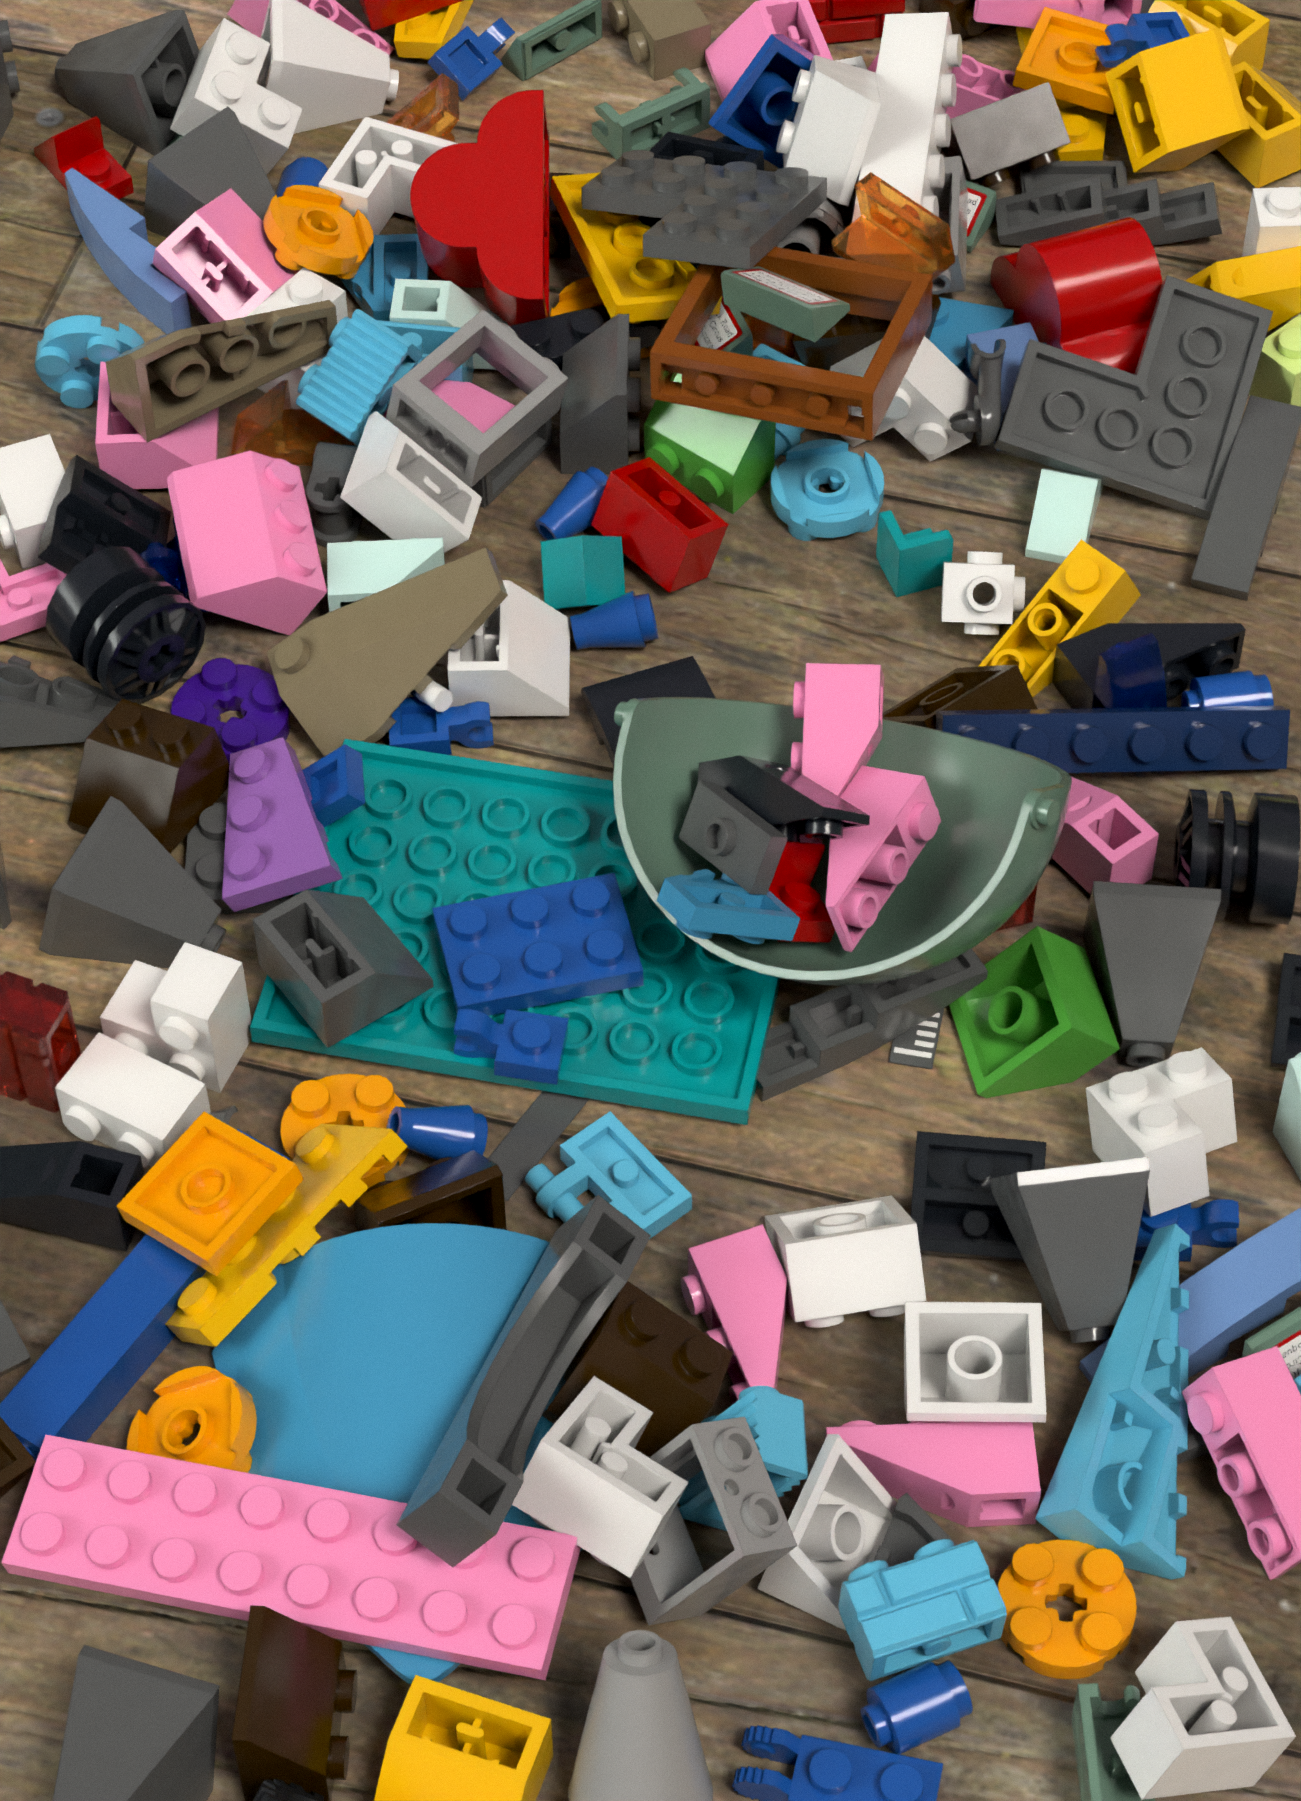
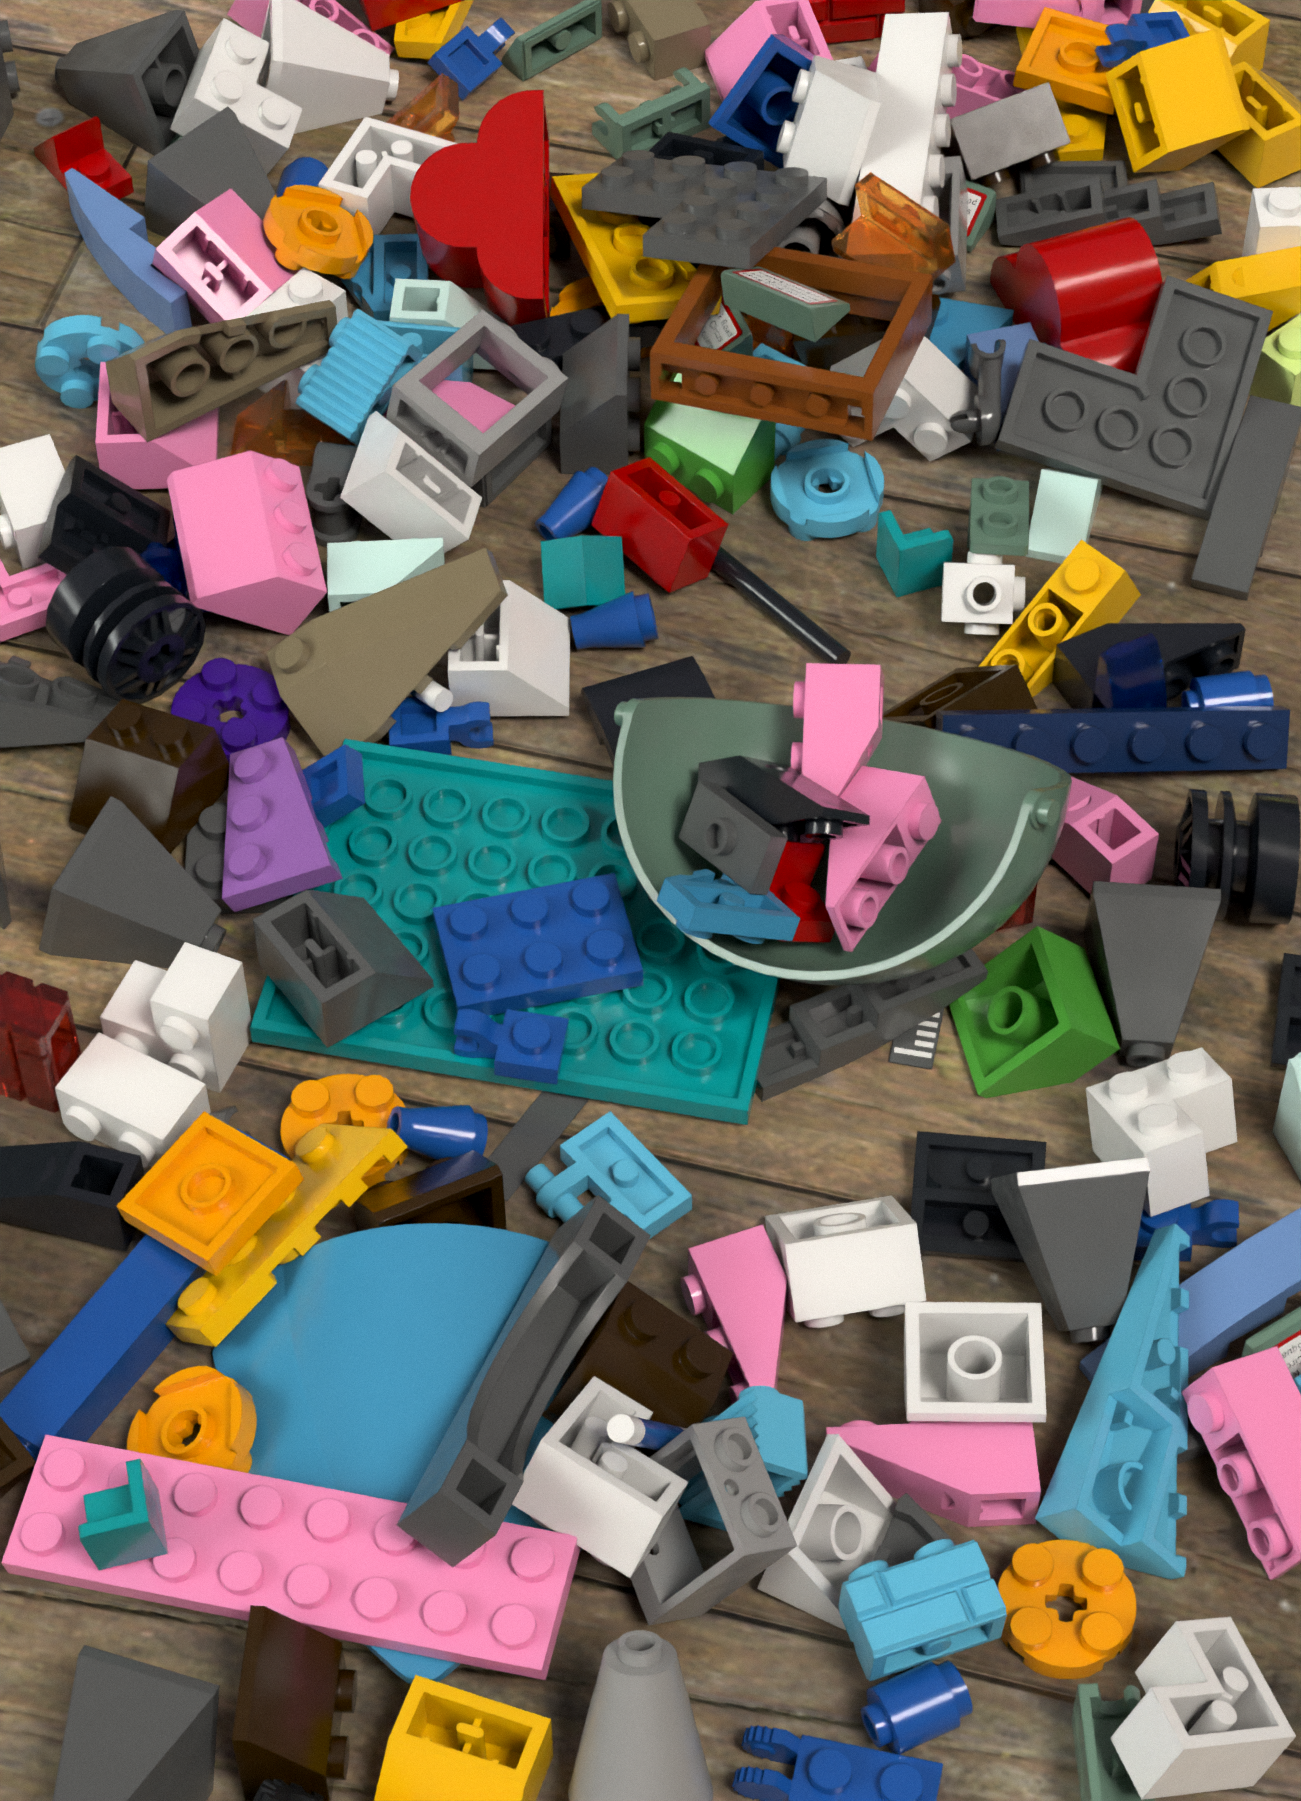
none -> teal panel [78,1458,168,1570]
none -> bar [607,1414,687,1451]
none -> black bar [711,546,851,664]
none -> sand green bracket [967,476,1029,556]

